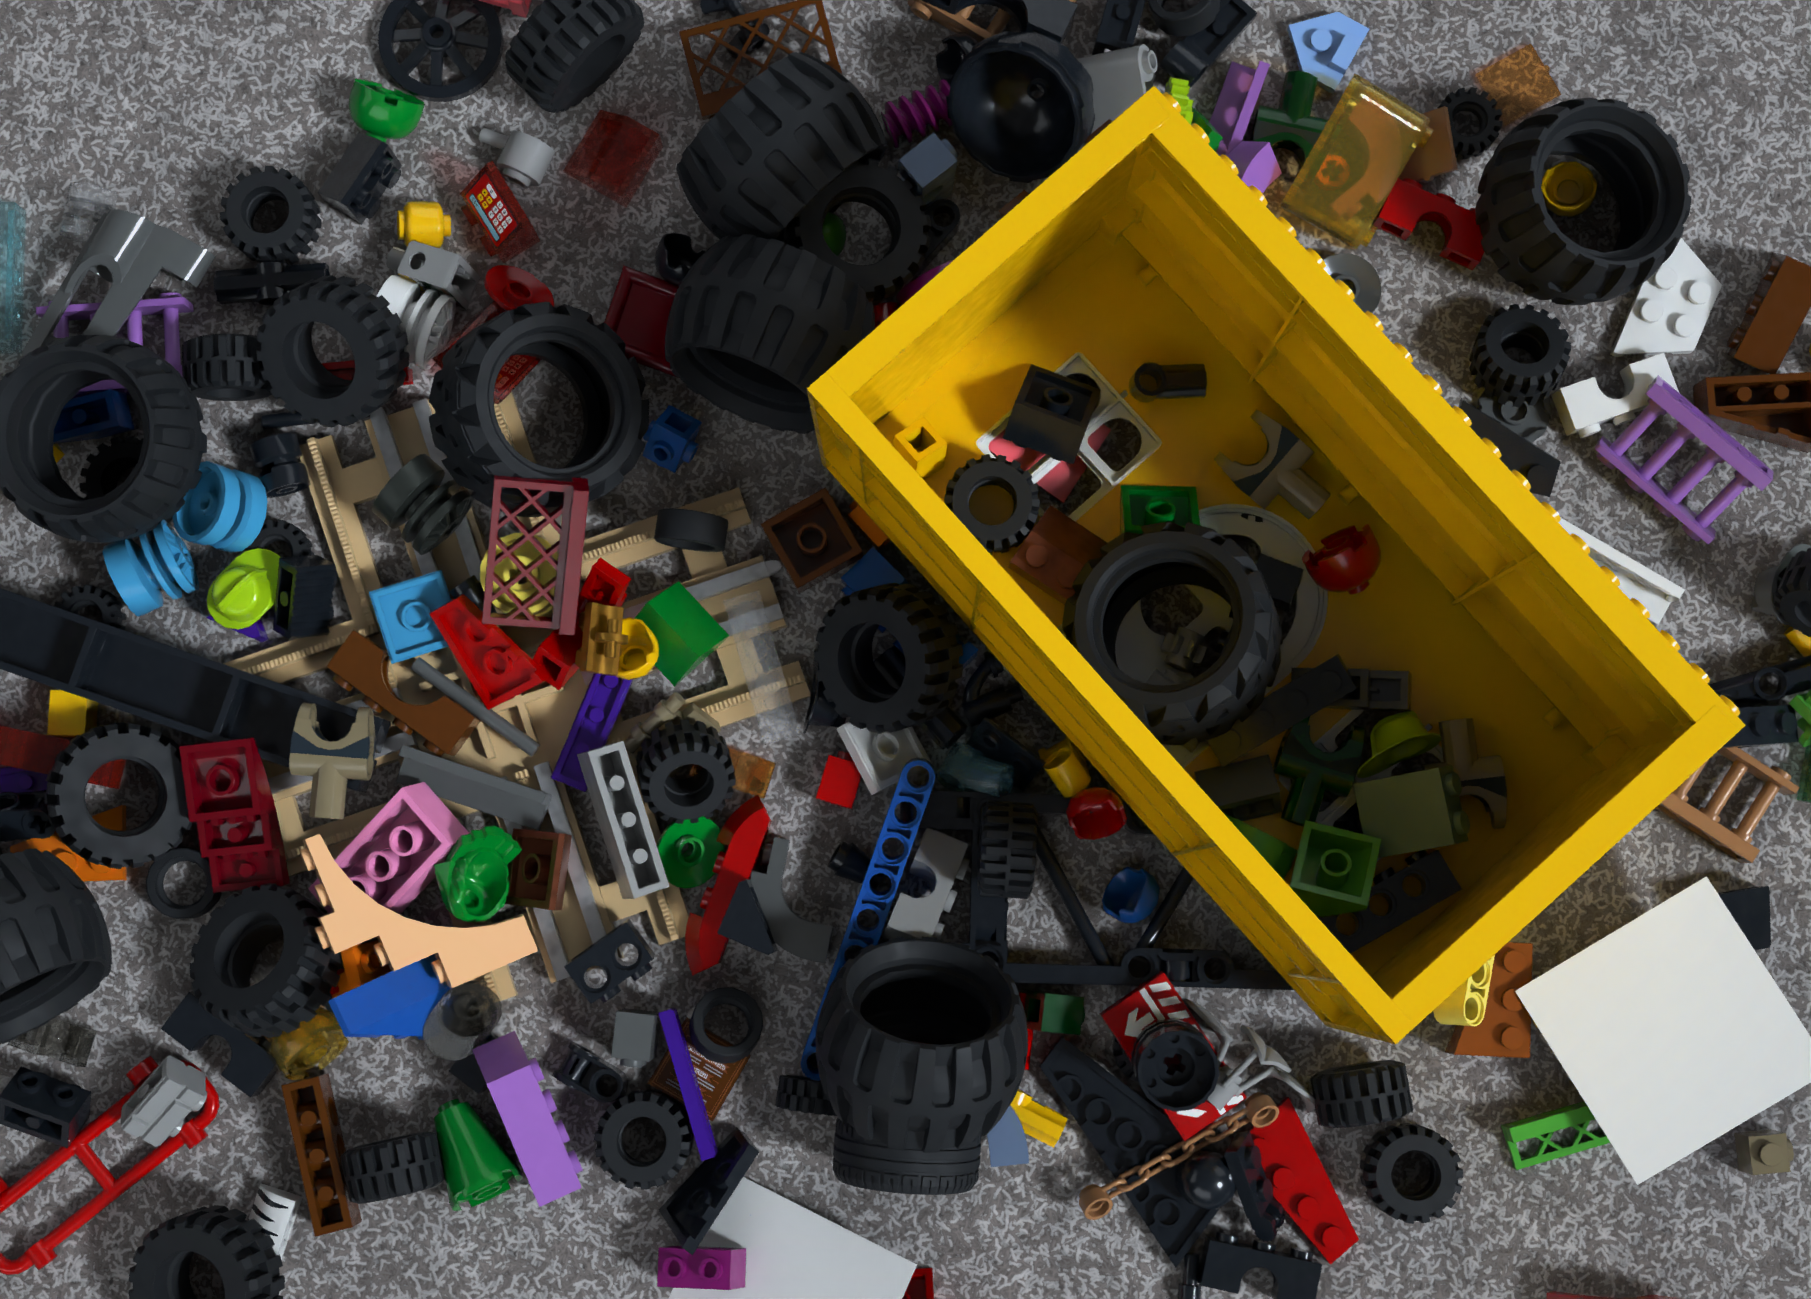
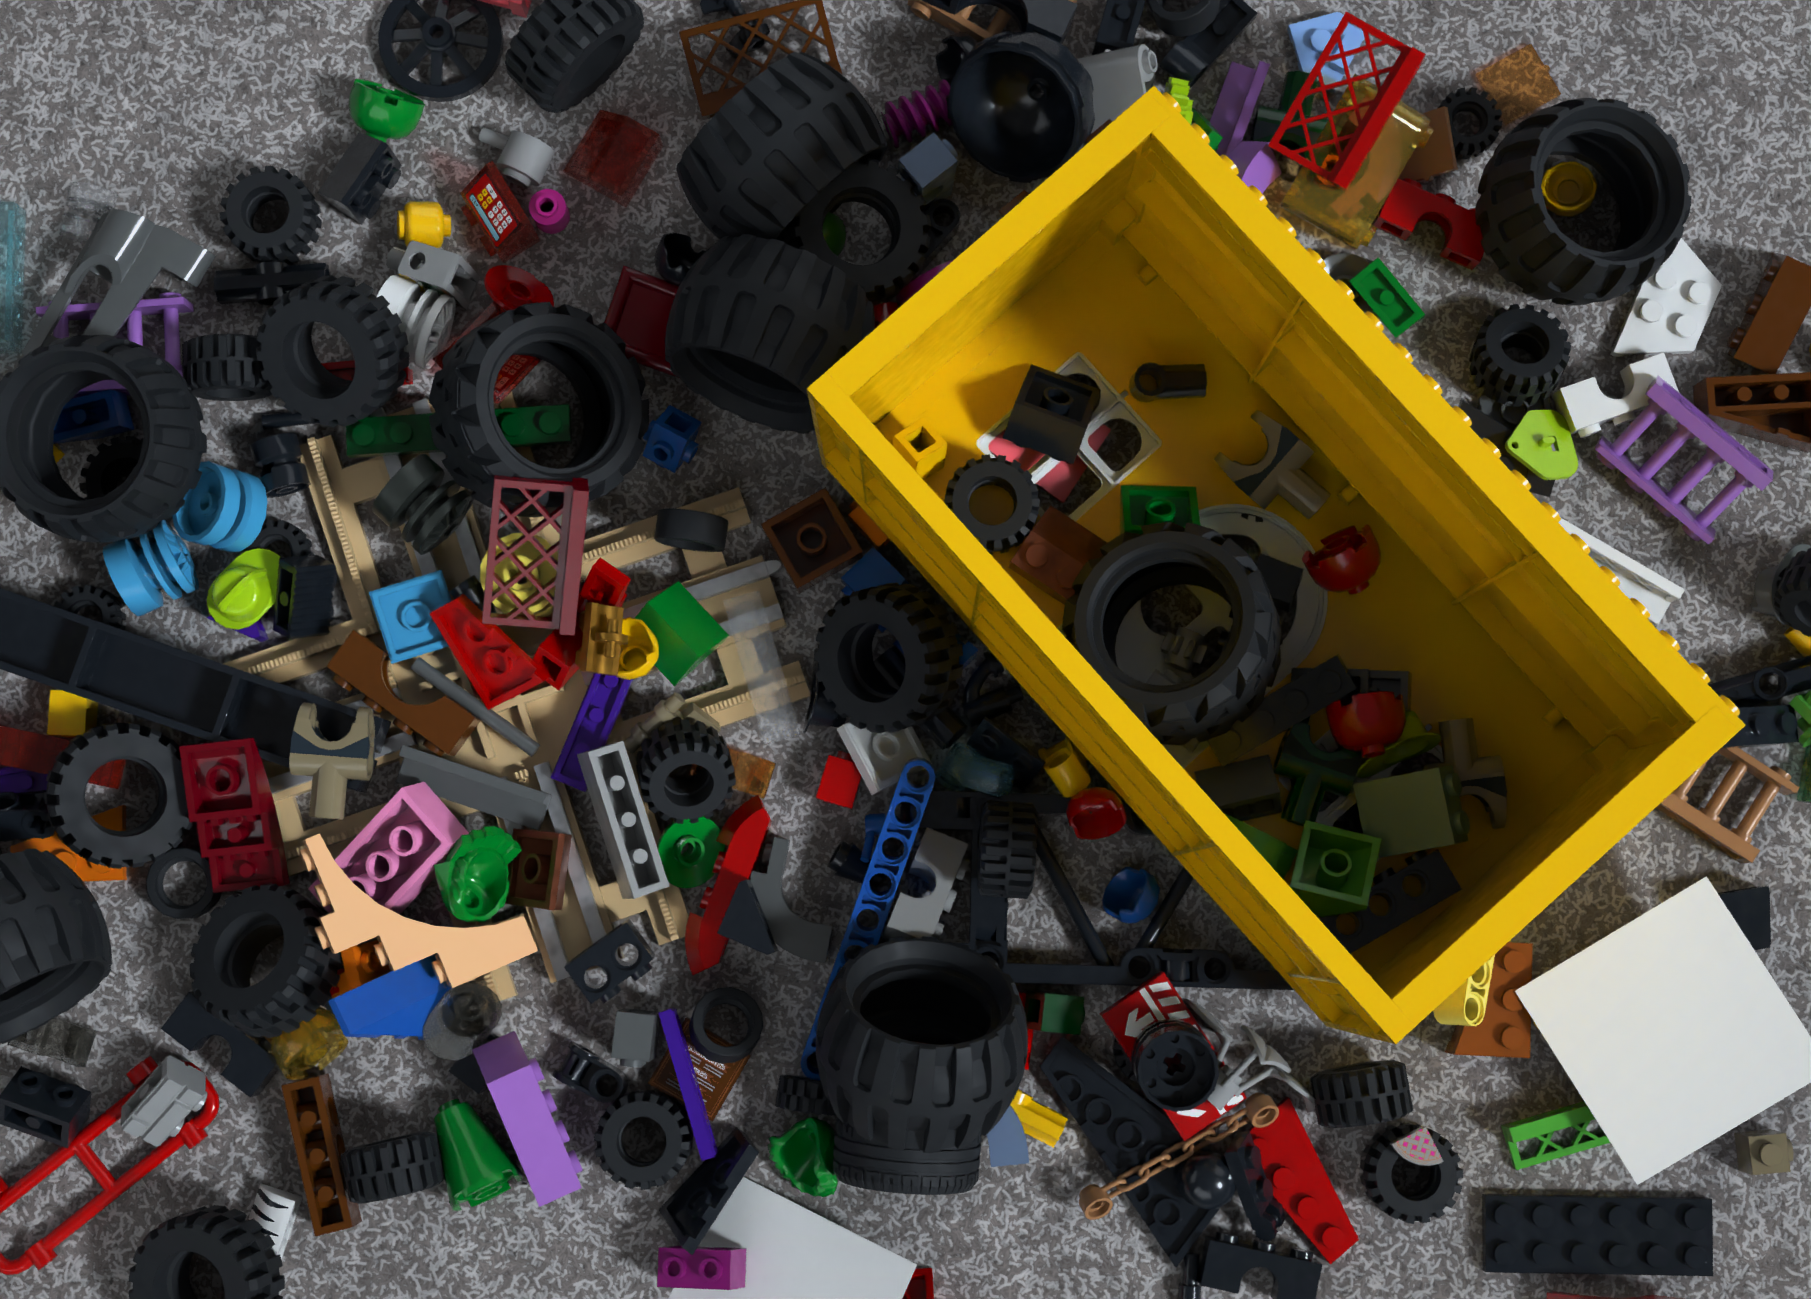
none -> dark green plate [346,404,572,458]
none -> dark pink brick [529,189,570,234]
none -> green hair [768,1117,838,1197]
none -> blue hand [860,813,885,863]
none -> red fence [1268,12,1426,192]
none -> red cylinder [1326,691,1406,758]
none -> green panel [1349,257,1425,339]
none -> light grey tile [1390,1126,1444,1166]
none -> black plate [1482,1194,1713,1276]
none -> lime piece [1505,410,1578,480]

